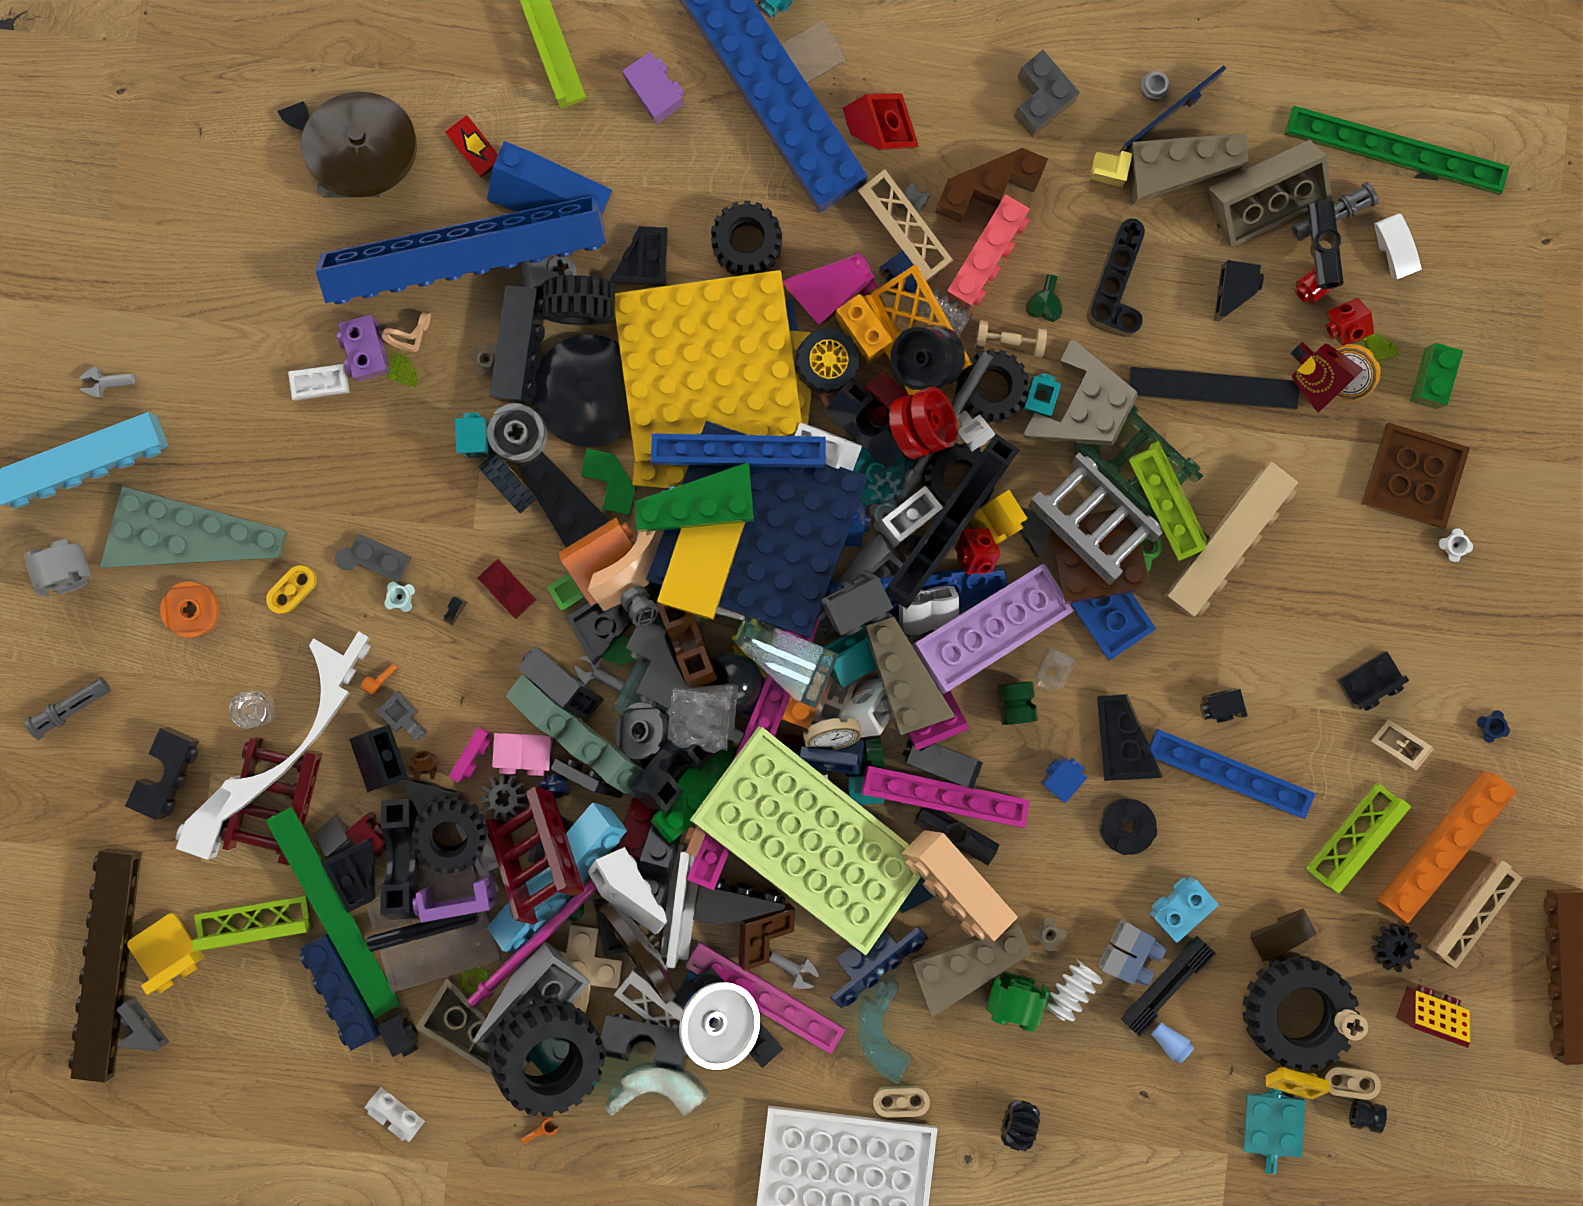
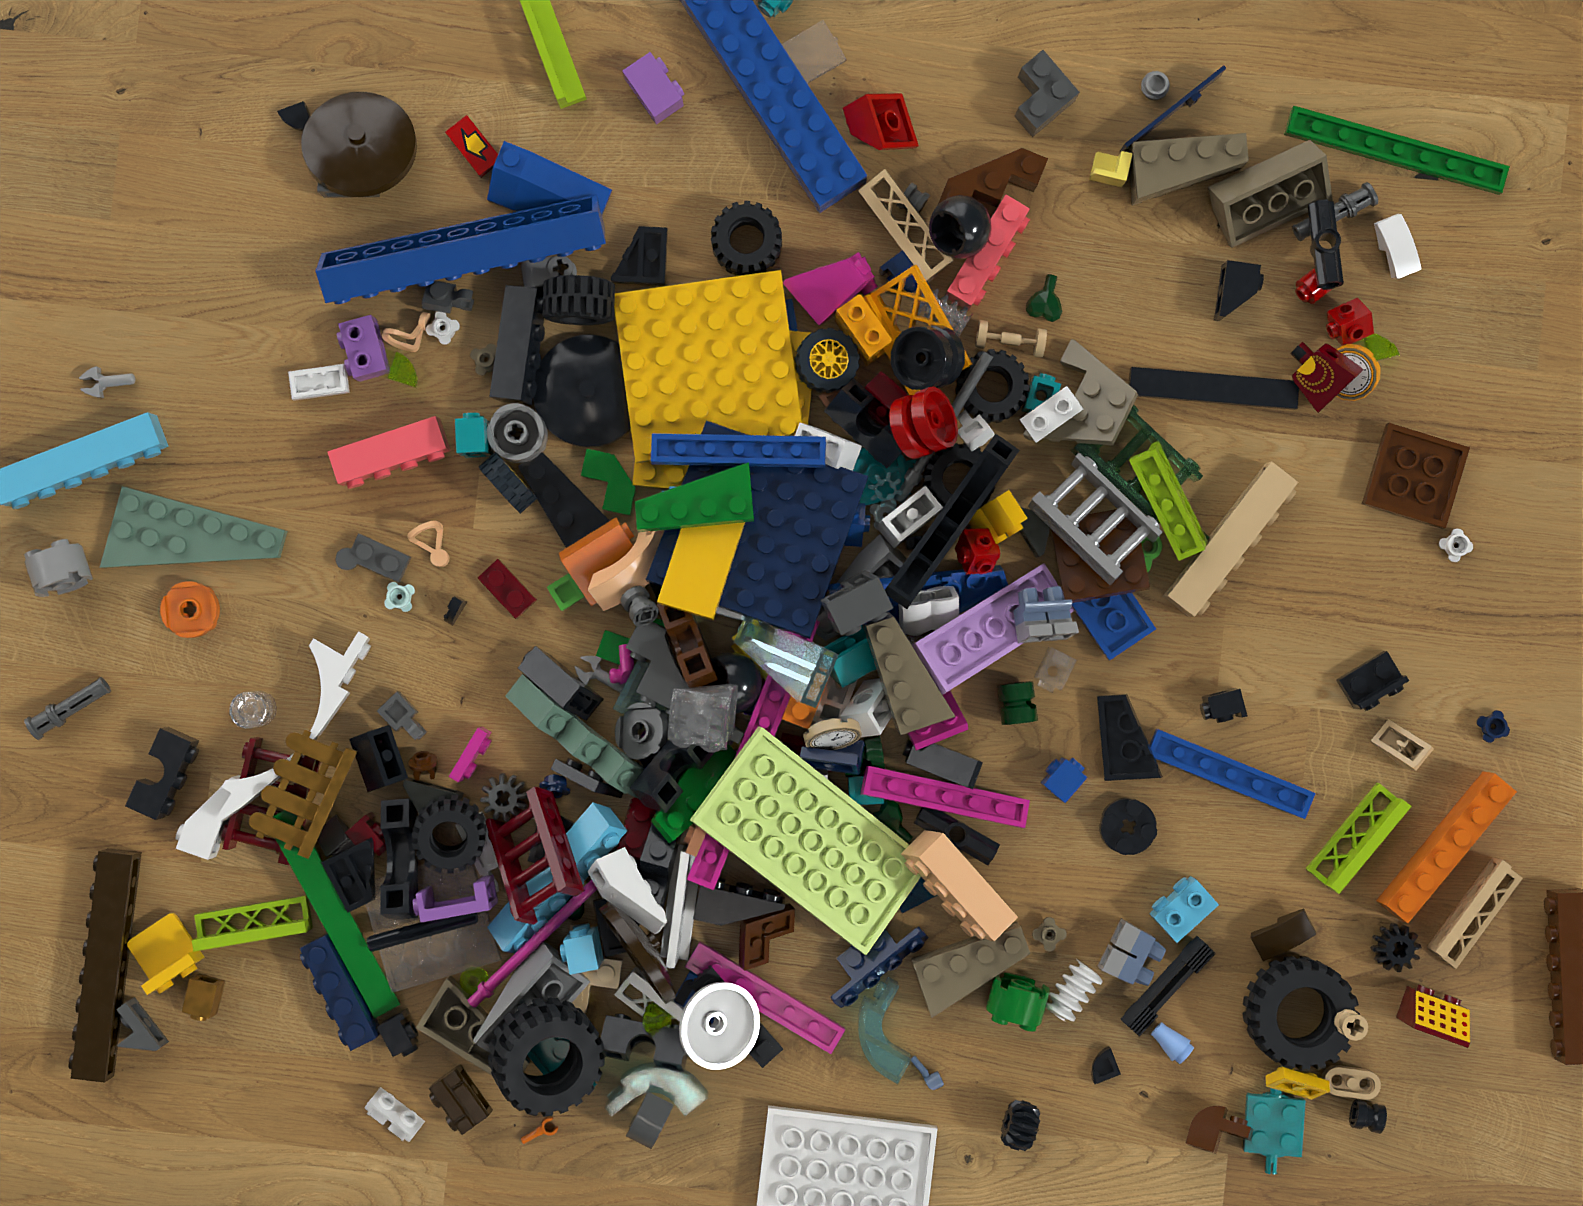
yellow plate [266,565,317,614] -> none
orange hand [360,663,398,694] -> none
bright pink brick [492,733,553,776] -> none
black wing [566,586,654,666] -> none
light grey bar [769,951,819,989] -> none
tan plate [873,1086,930,1117] -> none
black beam [1087,218,1145,337] -> none
green brick [1410,343,1463,409] -> none
none -> pearl gold brick [182,974,225,1021]
none -> pearl gold fence [249,730,357,859]
none -> coral brick [327,416,451,489]
none -> light nougat piece [407,521,450,567]
none -> dark grey plate [422,281,474,314]
none -> white plate [426,312,460,345]
none -> dark brown brick [429,1064,493,1135]
none -> medium azure brick [560,923,604,975]
none -> dark pink arm [609,644,634,685]
none -> dark grey brick [626,1092,674,1149]
none -> clear neon green tile [642,1003,672,1033]
none -> dark green rock [872,800,913,843]
none -> sand blue hand [910,1056,944,1090]
none -> black wheel [929,195,991,259]
none -> hips [1013,586,1079,643]
none -> white hinge [1020,386,1083,443]
none -> black tile [1091,1046,1121,1084]
none -> reddish brown brick [1186,1106,1253,1154]

